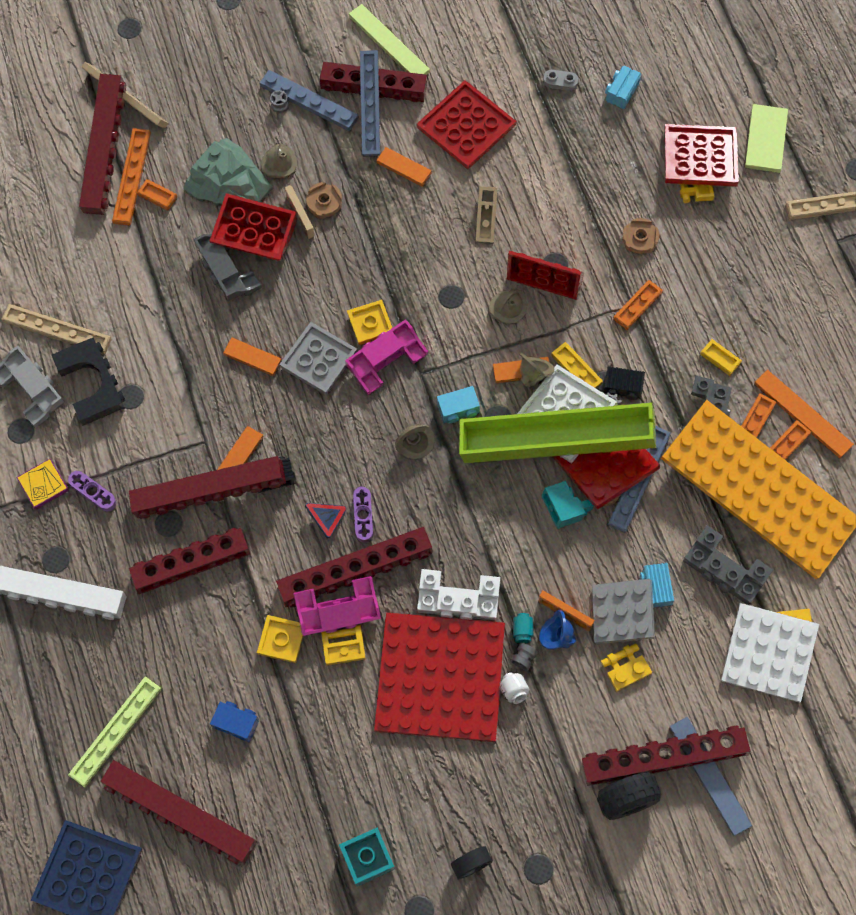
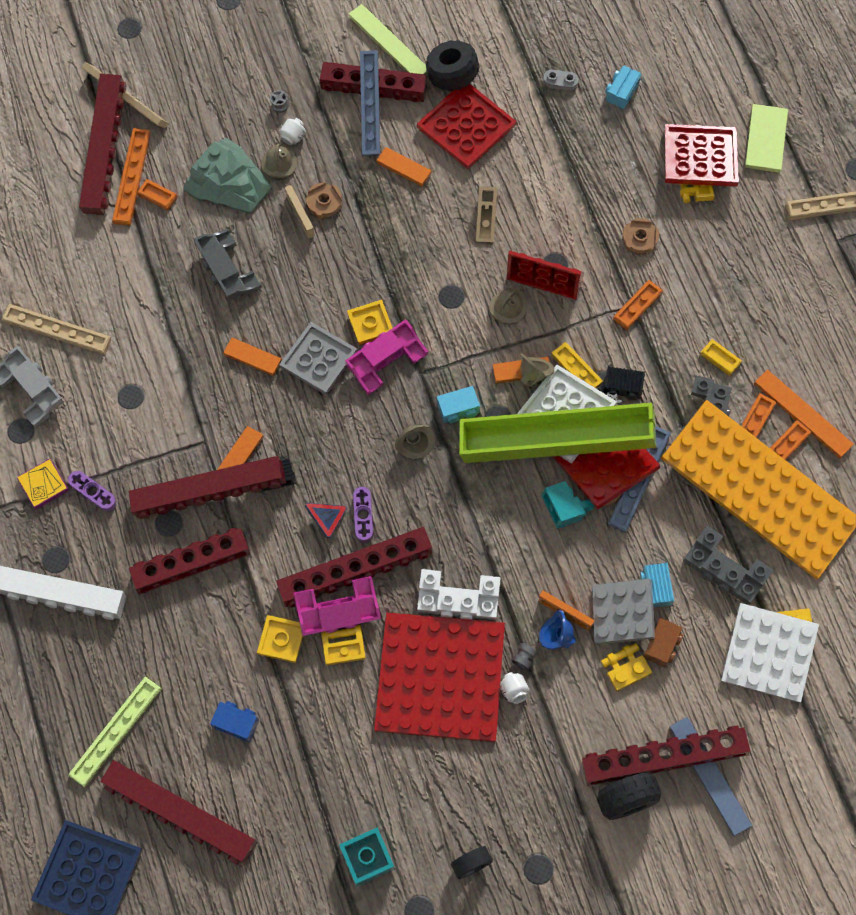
black arch [51,337,126,426] -> none
red slope [209,193,297,261] -> none
sand blue plate [260,70,358,131] -> none
teal brick [513,613,533,644] -> none
none -> white head [279,118,306,146]
none -> black tyre [426,40,479,91]
none -> dark orange brick [643,618,684,668]

